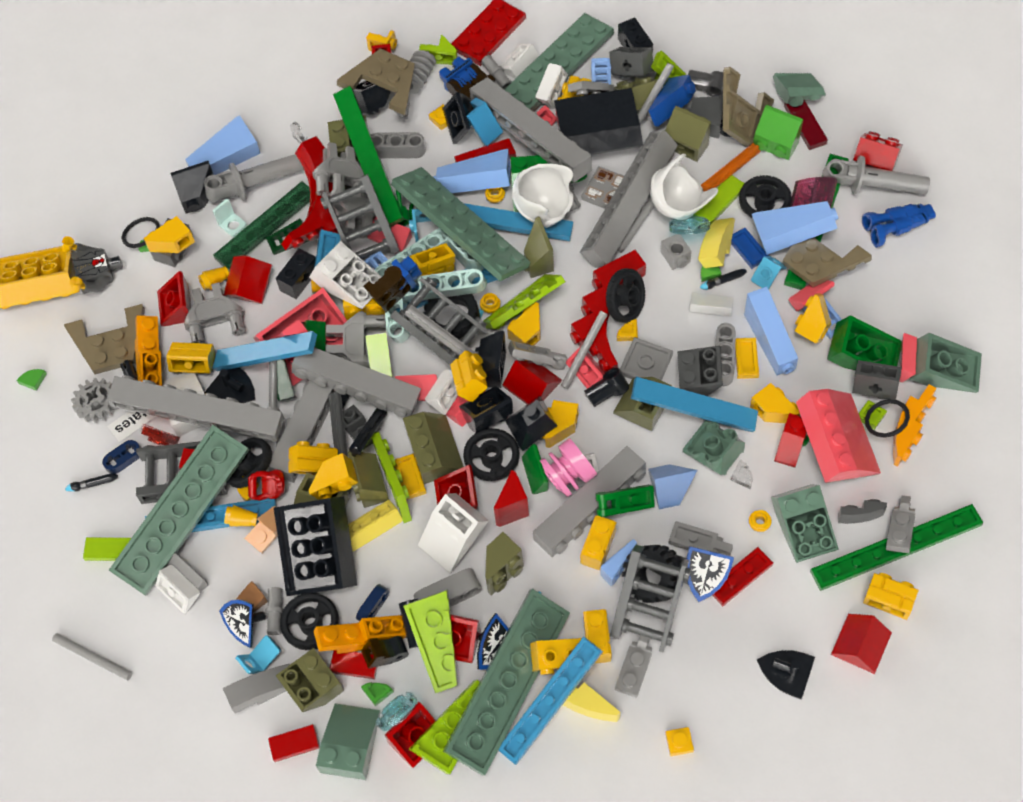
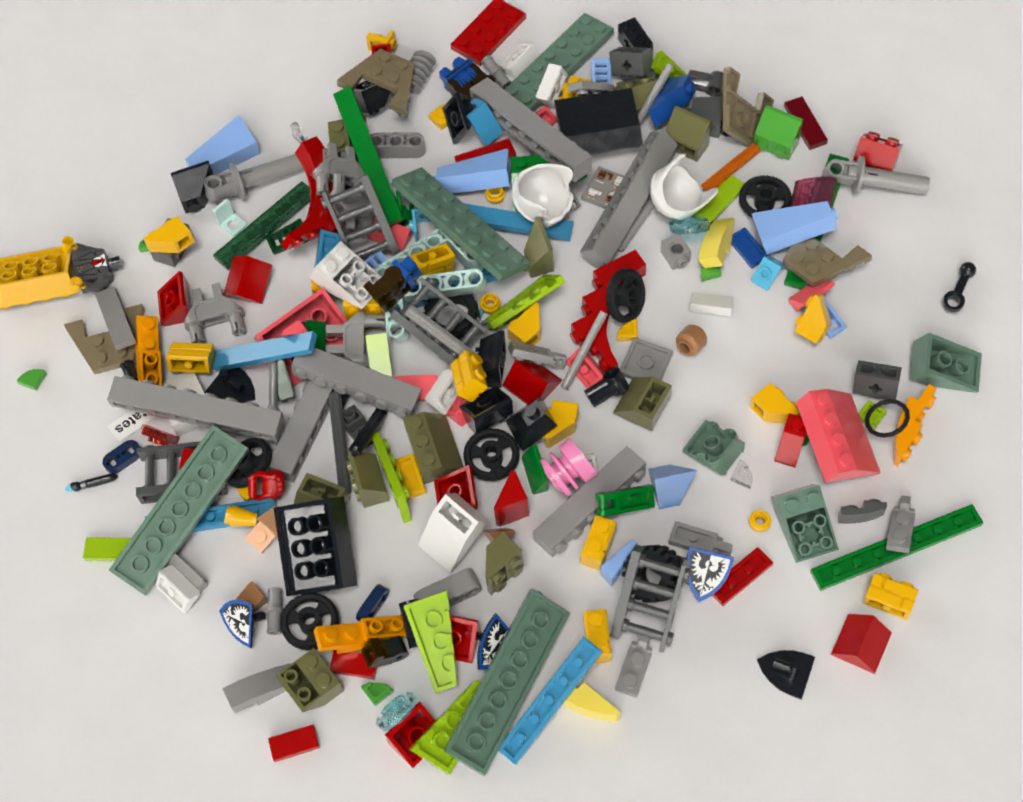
light grey bar [52,633,132,681] -> none
light grey gear [71,378,117,423] -> none
black piece [121,217,160,248] -> none
yellow cone [198,266,229,290] -> none
medium azure bracket [235,635,281,674] -> none
black brick [276,248,316,299] -> none
yellow brick [288,441,338,475] -> none
yellow slope [309,453,358,500] -> none
sand green slope [316,704,380,780] -> none
light yellow slope [348,500,403,552] -> none
lime slope [419,35,458,65] -> none
yellow brick [530,638,581,675] -> none
dark azure tile [631,377,758,432] -> none
yellow plate [665,727,694,757] -> none
dark grey slope [677,345,723,396] -> none
black piece [700,269,747,290] -> none
light grey beam [715,323,736,386] -> none
yellow tile [735,338,759,379] -> none
light blue slope [744,287,798,375] -> none
sand green slope [773,73,826,107] -> none
green slope [827,315,902,371] -> none
blue piece [862,204,936,247] -> none
coral slope [900,333,917,382] -> none
none -> light grey tile [95,286,136,351]
none -> medium nougat slope [483,528,516,543]
none -> medium nougat head [676,325,707,356]
none -> black piece [943,262,976,312]

